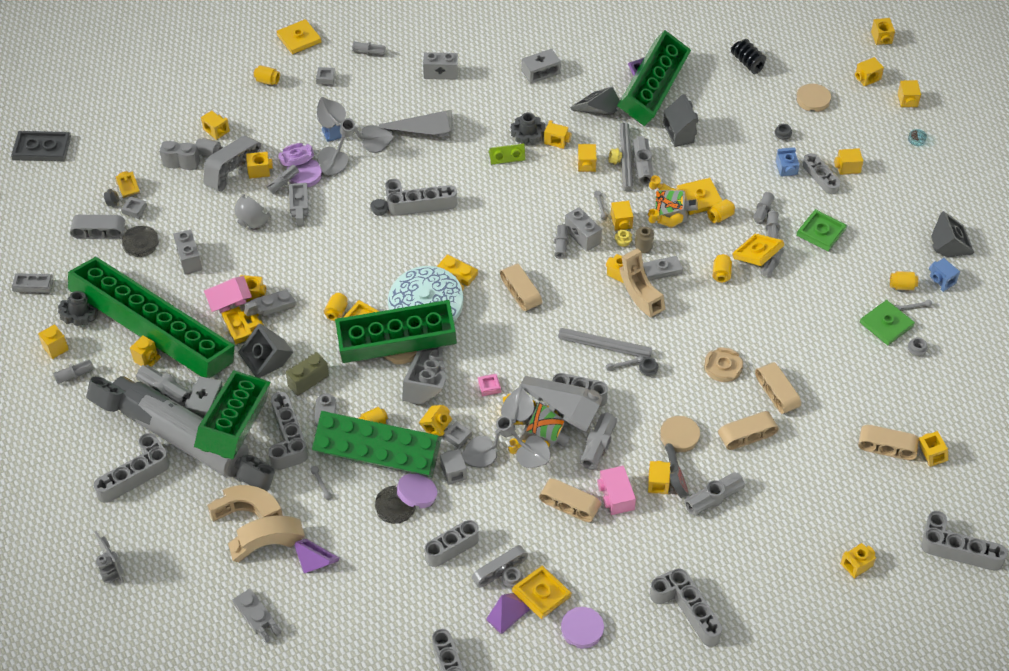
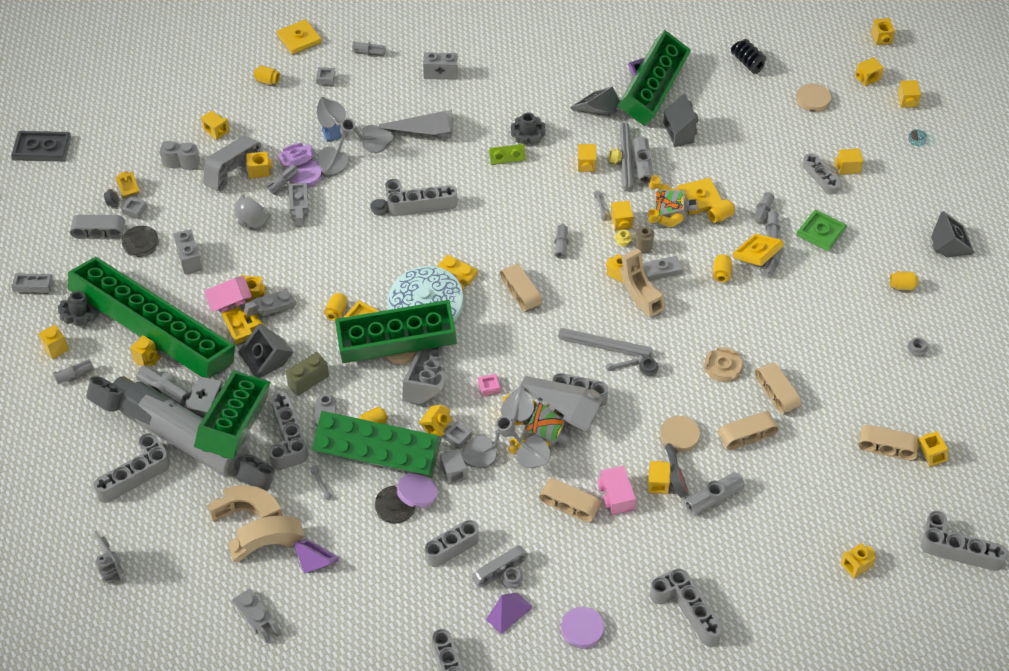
light grey brick [195,138,223,157] -> none
yellow plate [512,566,572,619] -> none
light grey brick [521,49,561,84] -> none
yellow brick [544,120,572,149] -> none
light grey brick [565,207,602,252] -> none
light grey piece [580,412,617,470] -> none
dark grey plate [775,123,792,140] -> none
medium blue brick [776,147,799,177] -> none
bright green plate [860,300,915,346] -> none
light grey hinge [894,300,932,311] -> none
medium blue brick [929,258,960,292] -> none

